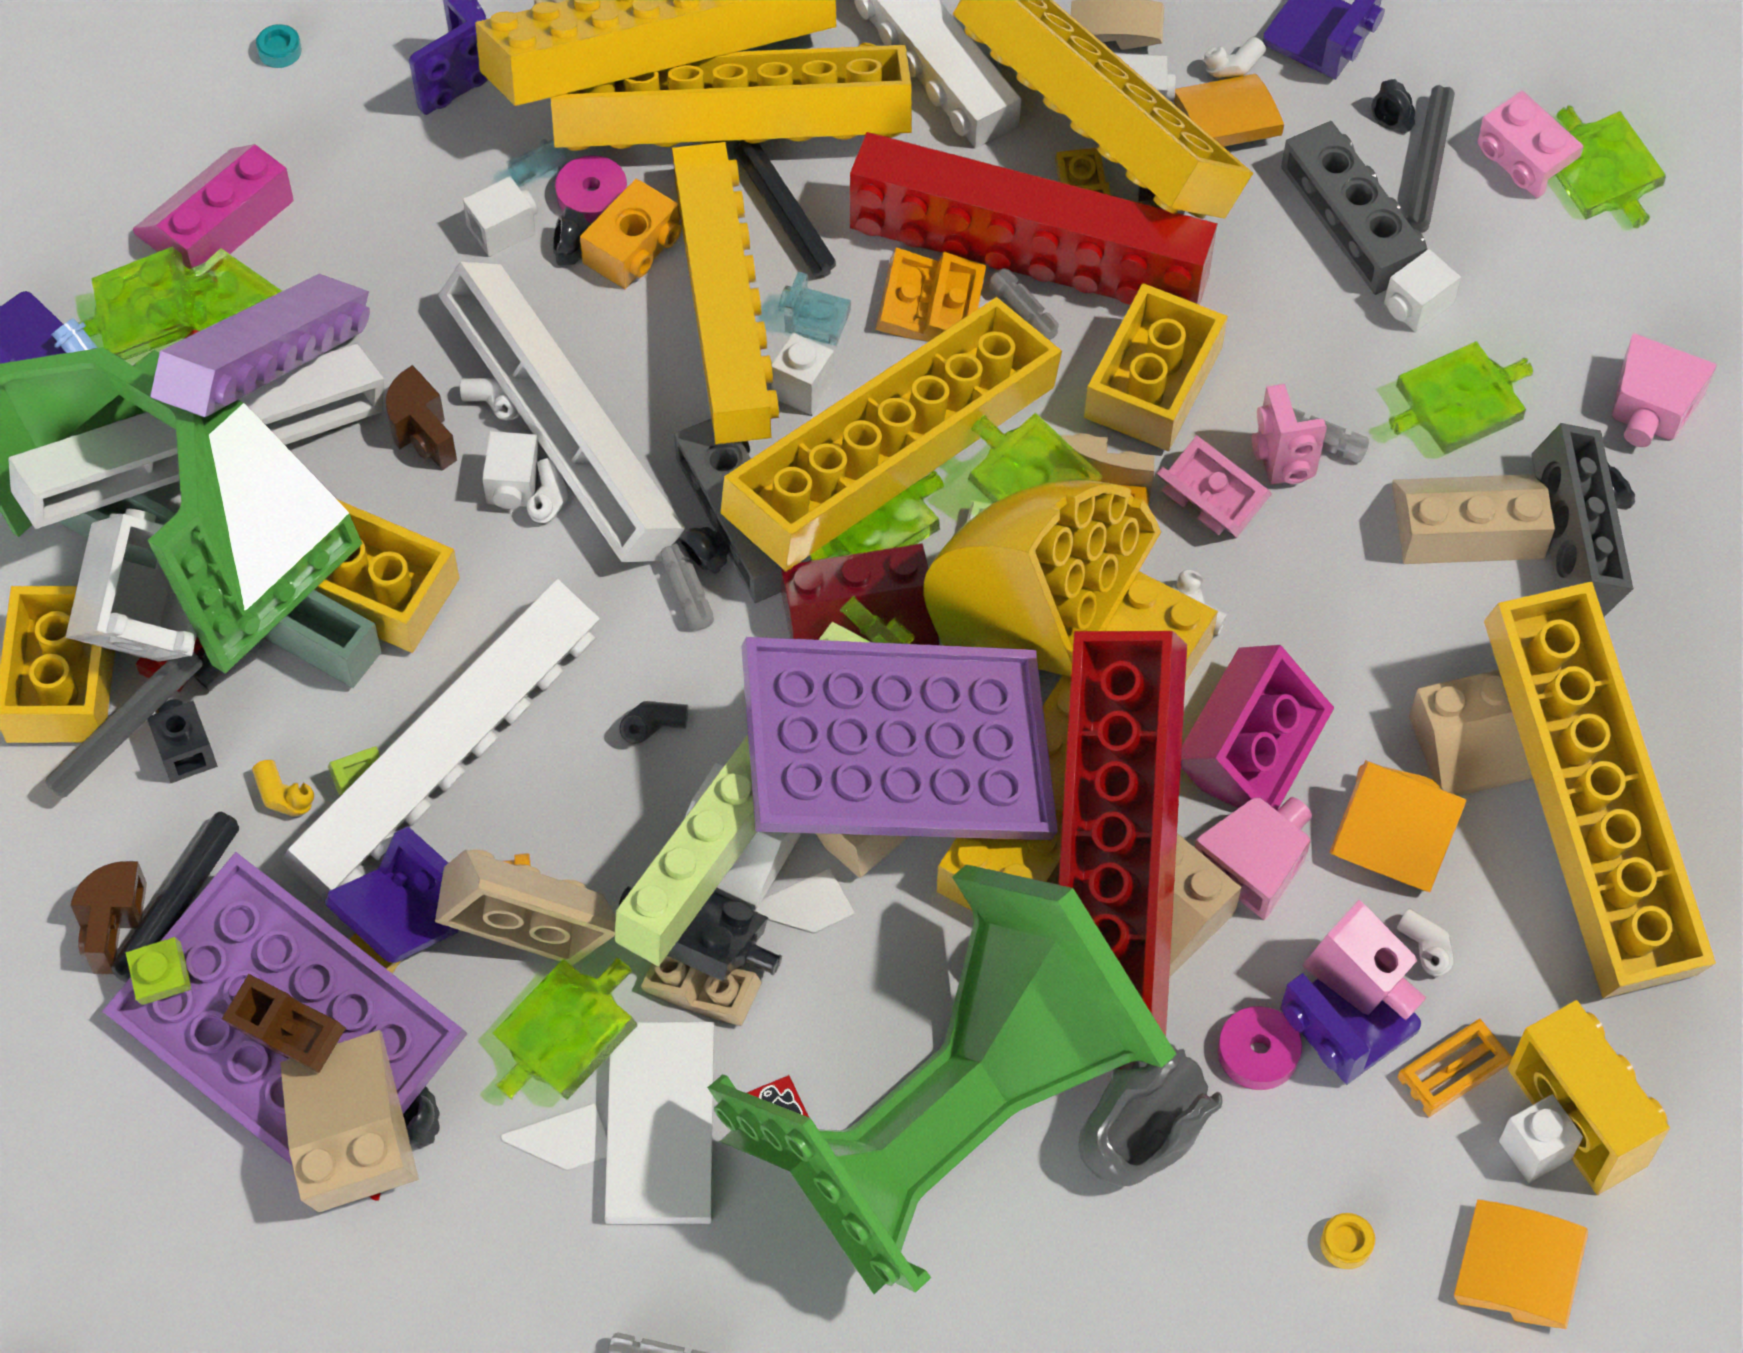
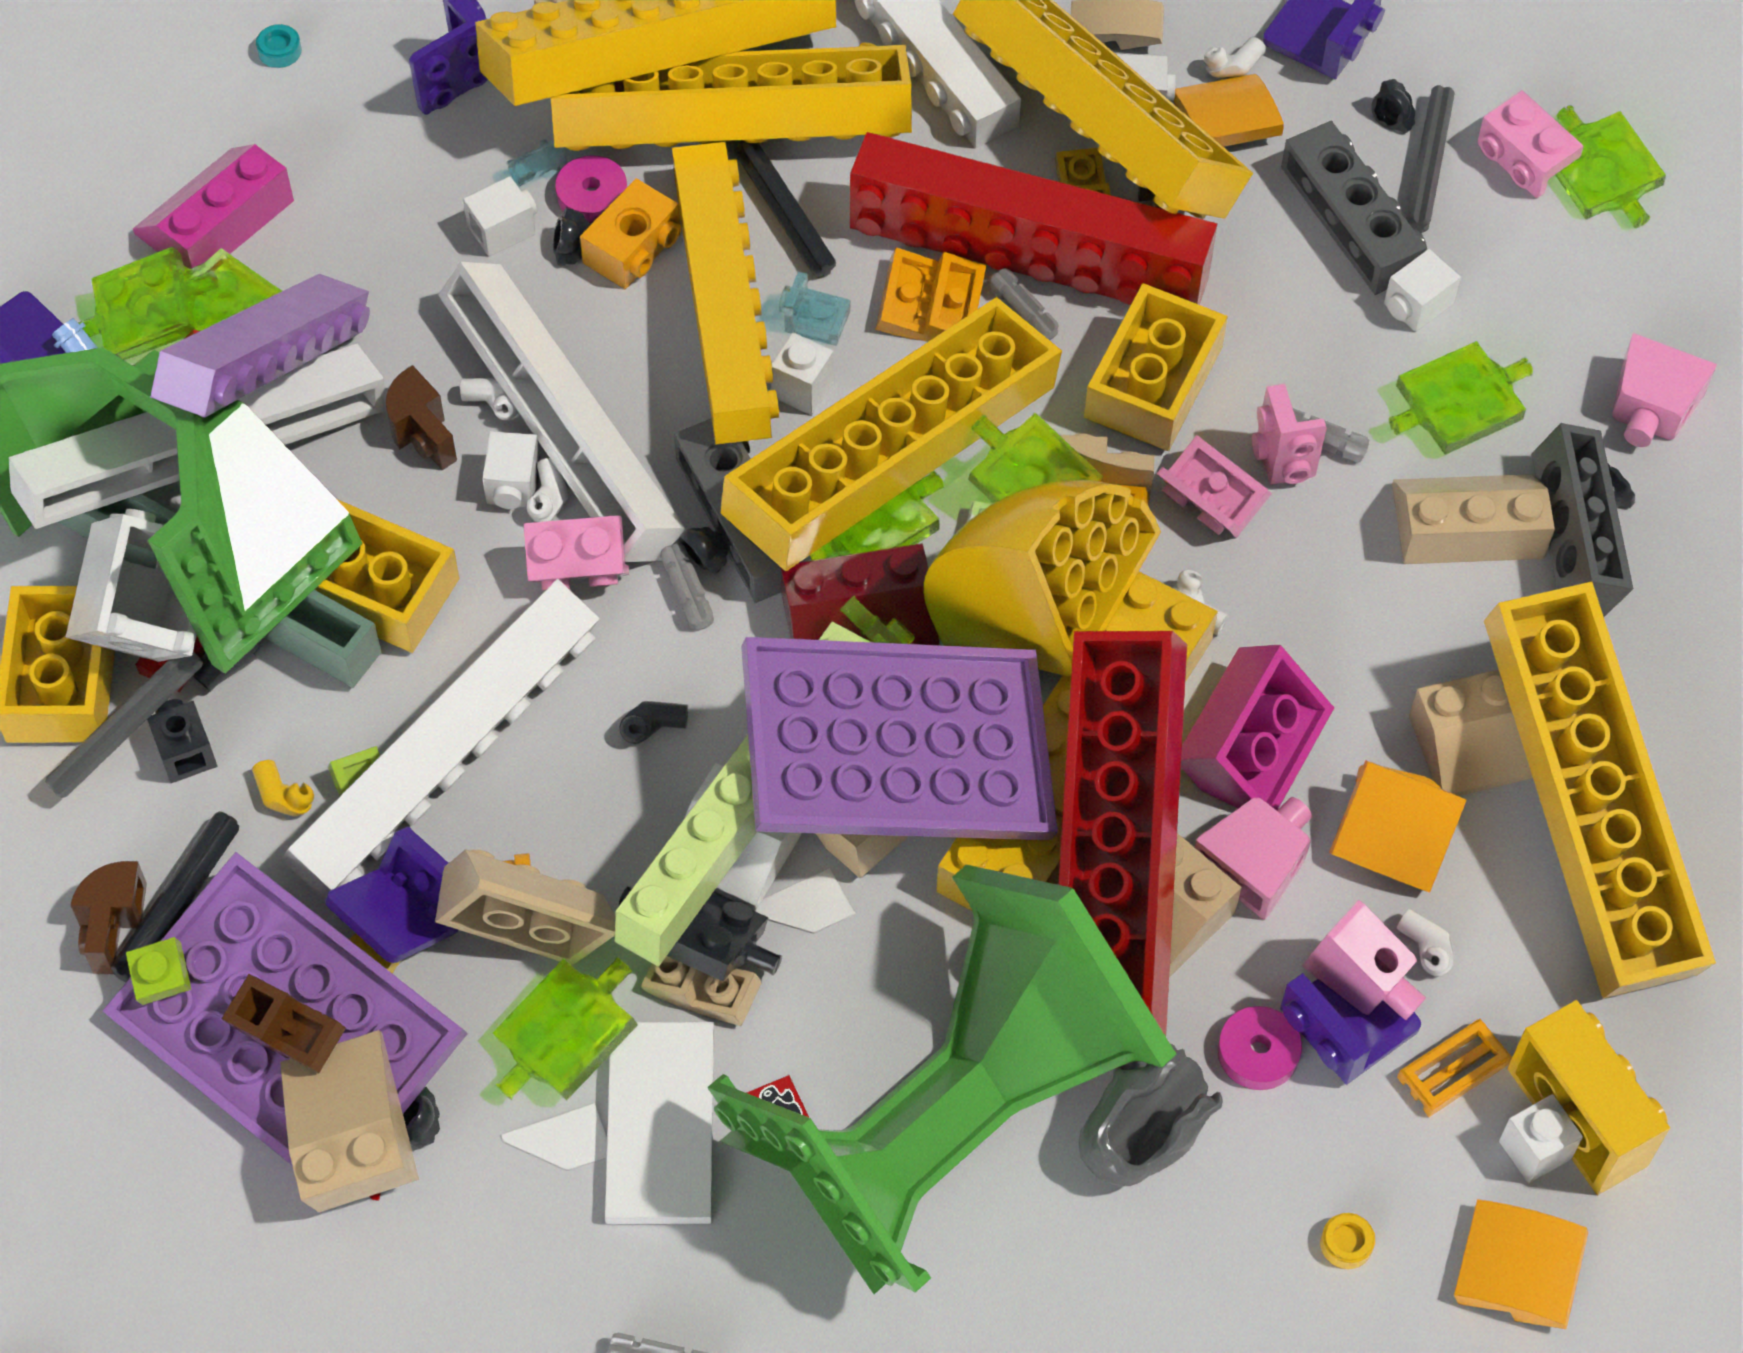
none -> bright pink bracket [523,515,629,591]

